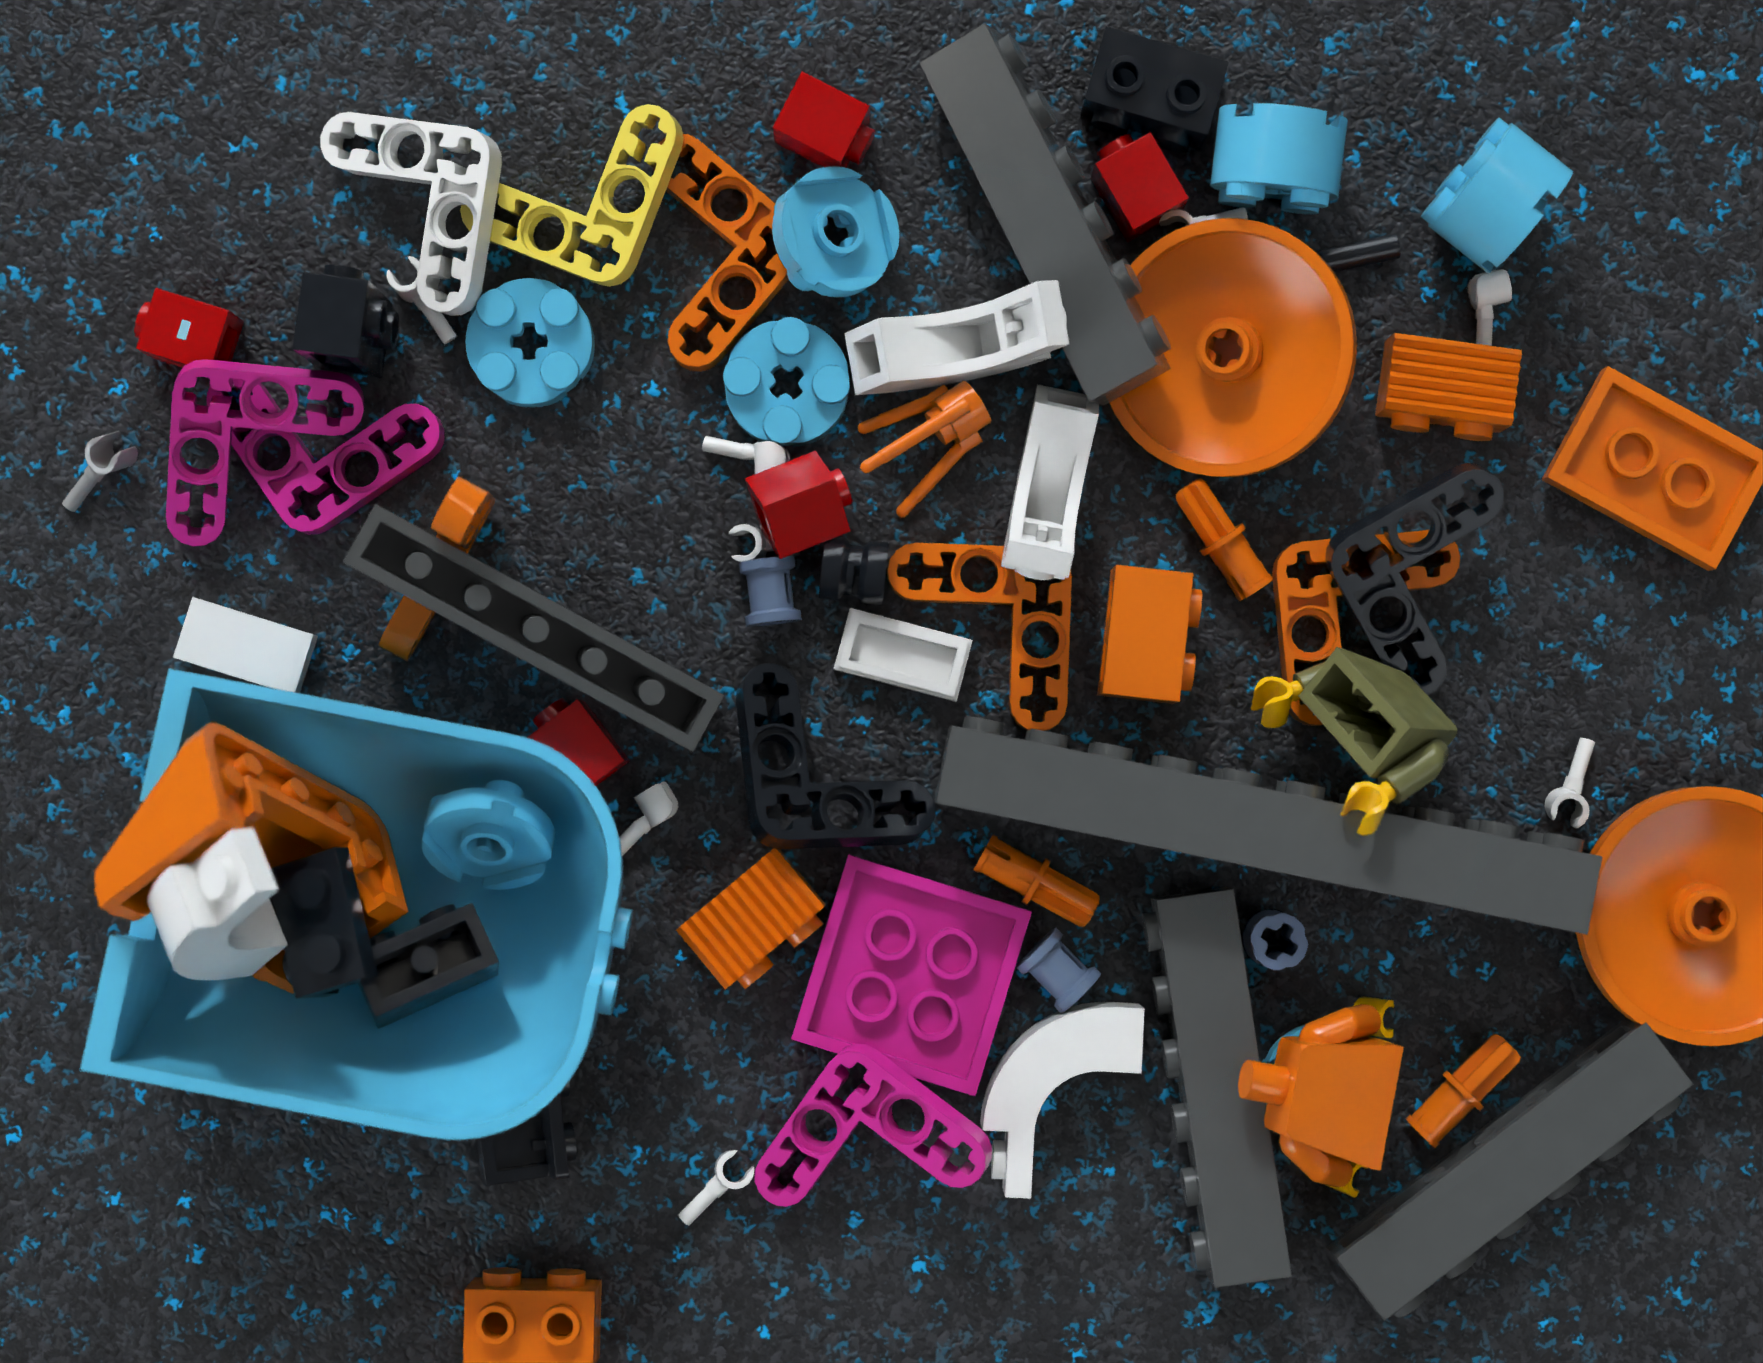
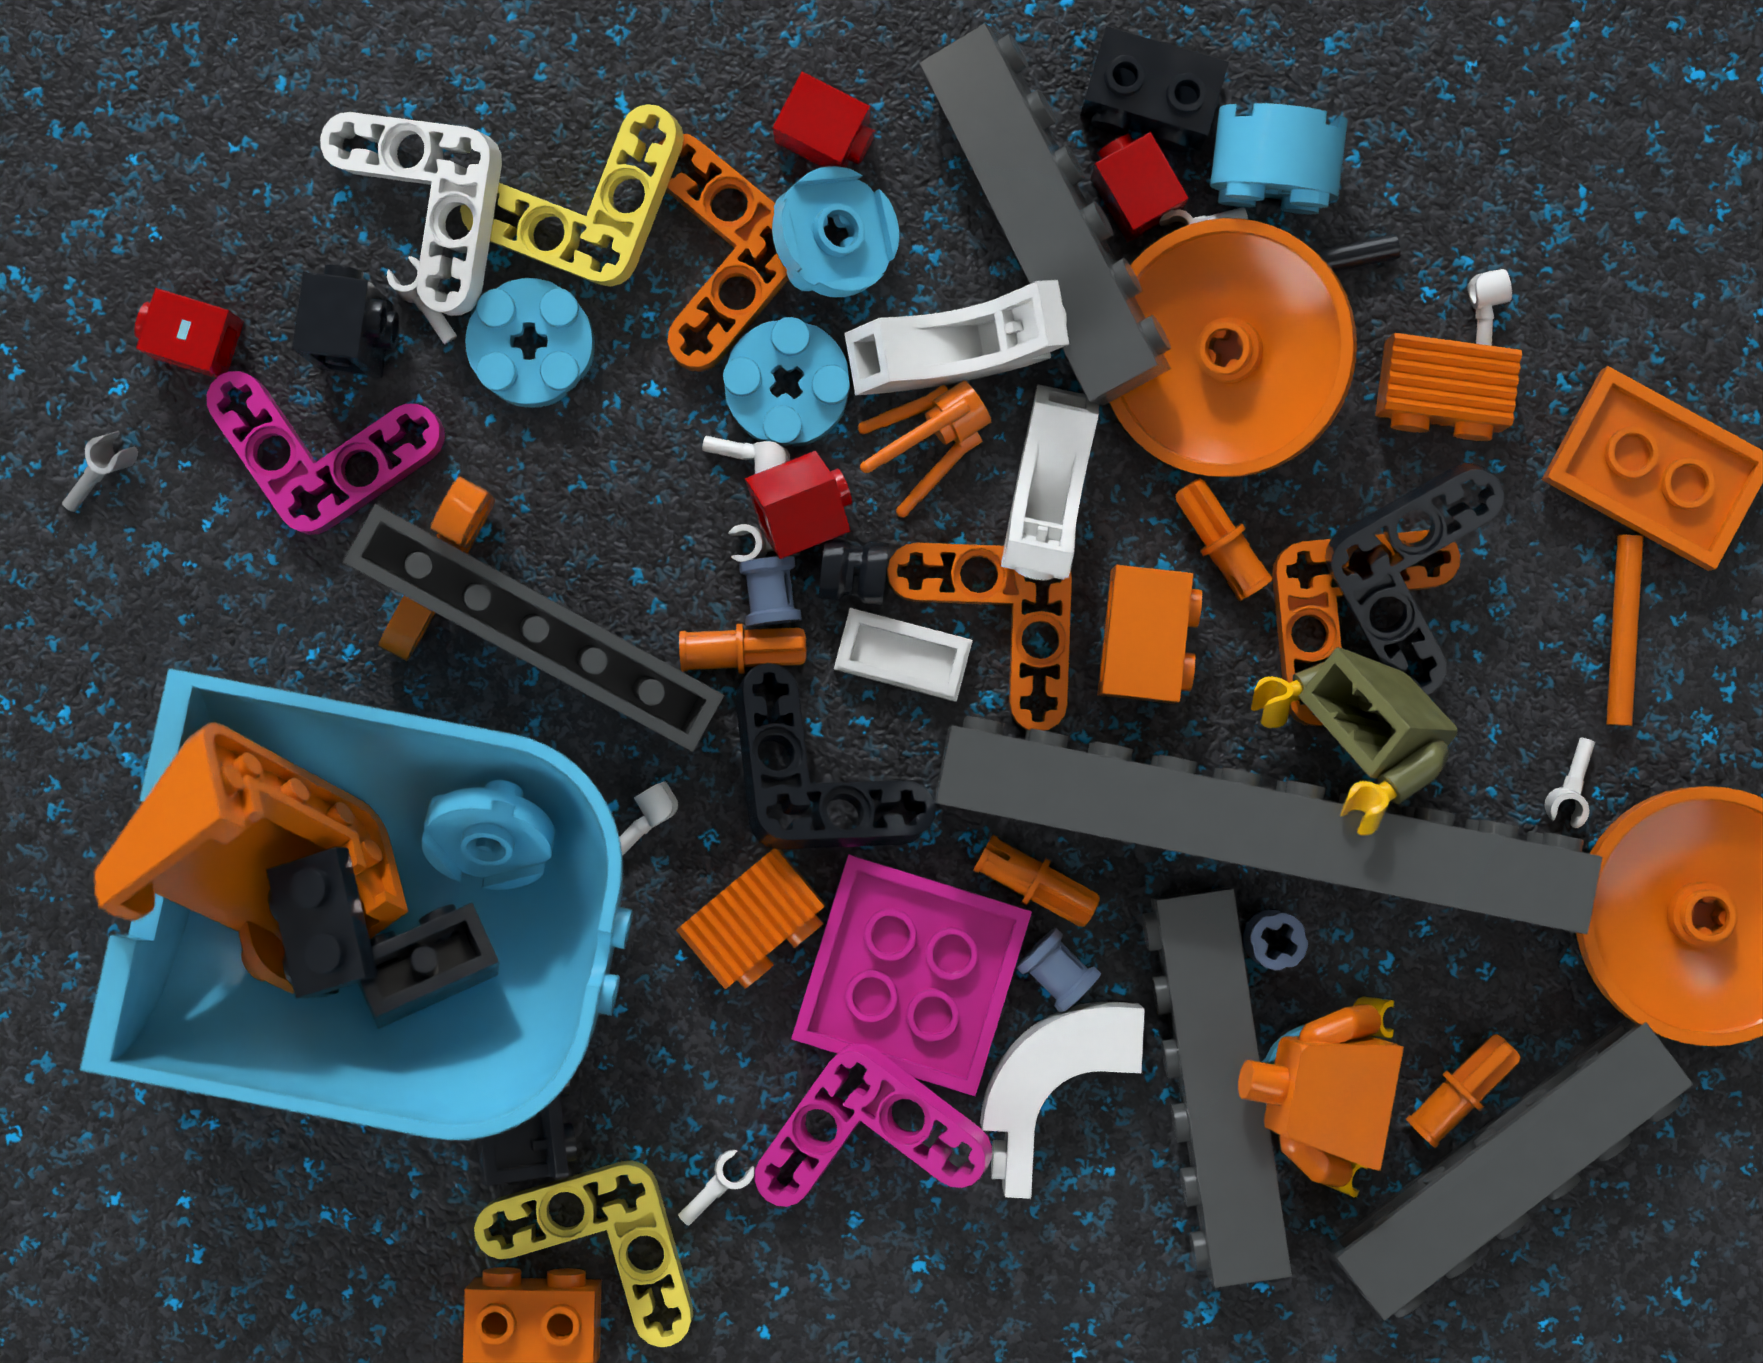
white arch [148,828,288,980] -> none
dark pink beam [166,359,364,546] -> none
white tile [173,597,318,693] -> none
red brick [527,698,630,787] -> none
medium azure brick [1421,118,1573,273] -> none
none -> light yellow beam [474,1160,693,1347]
none -> orange axle [679,624,807,674]
none -> orange bar [1606,535,1644,726]

